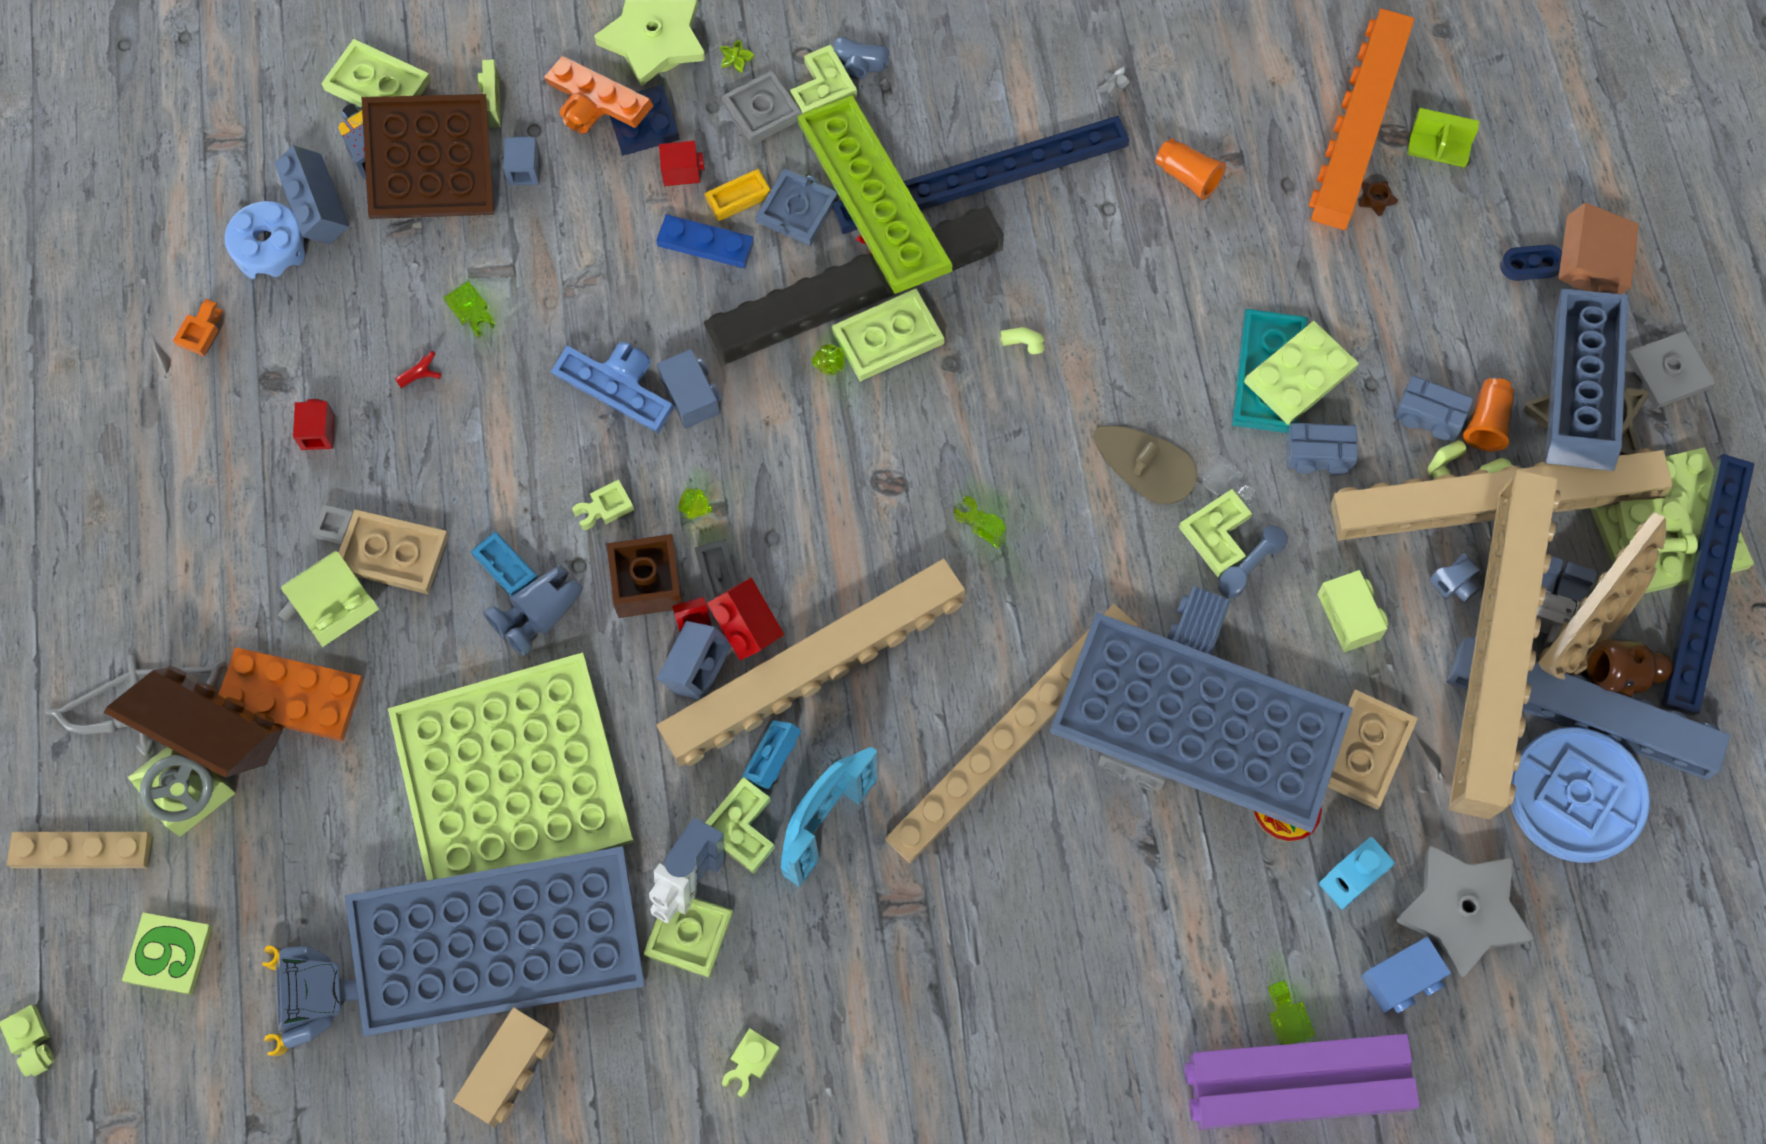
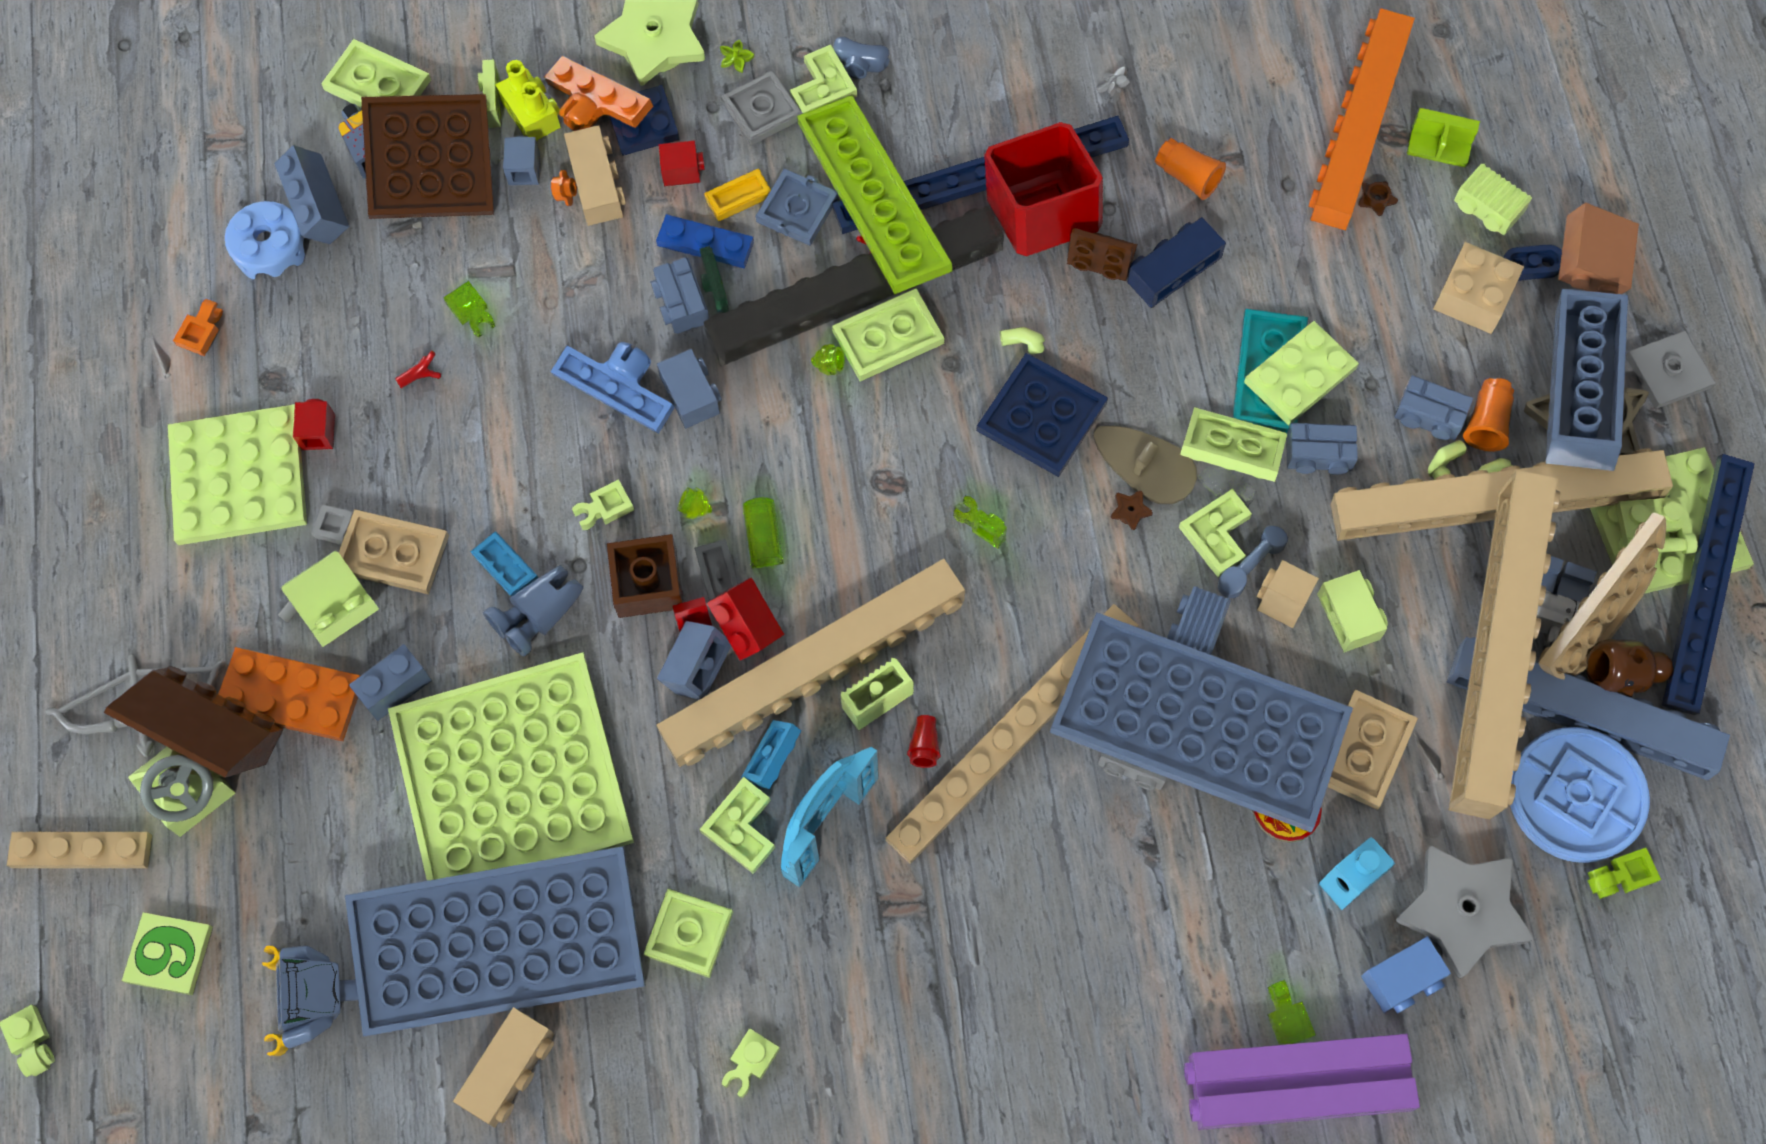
hips [649,817,724,924] -> none
sand blue piece [1429,553,1481,602] -> none
none -> yellowish green plate [168,404,307,545]
none -> sand blue brick [349,644,432,721]
none -> neon yellow brick [495,60,561,141]
none -> orange plate [551,170,577,206]
none -> tan brick [564,125,626,226]
none -> sand blue brick [650,257,710,334]
none -> clear green plate [699,246,729,316]
none -> clear neon green brick [742,497,784,569]
none -> yellowish green brick [841,658,914,730]
none -> red cone [907,715,941,768]
none -> dark blue plate [976,353,1108,477]
none -> red plate [984,122,1103,256]
none -> reddish brown bracket [1067,228,1138,281]
none -> reddish brown plate [1111,491,1153,530]
none -> dark blue brick [1127,217,1226,308]
none -> yellowish green plate [1180,407,1287,482]
none -> tan brick [1257,560,1319,628]
none -> tan brick [1433,242,1524,334]
none -> yellowish green brick [1454,164,1532,235]
none -> lime plate [1587,847,1661,899]

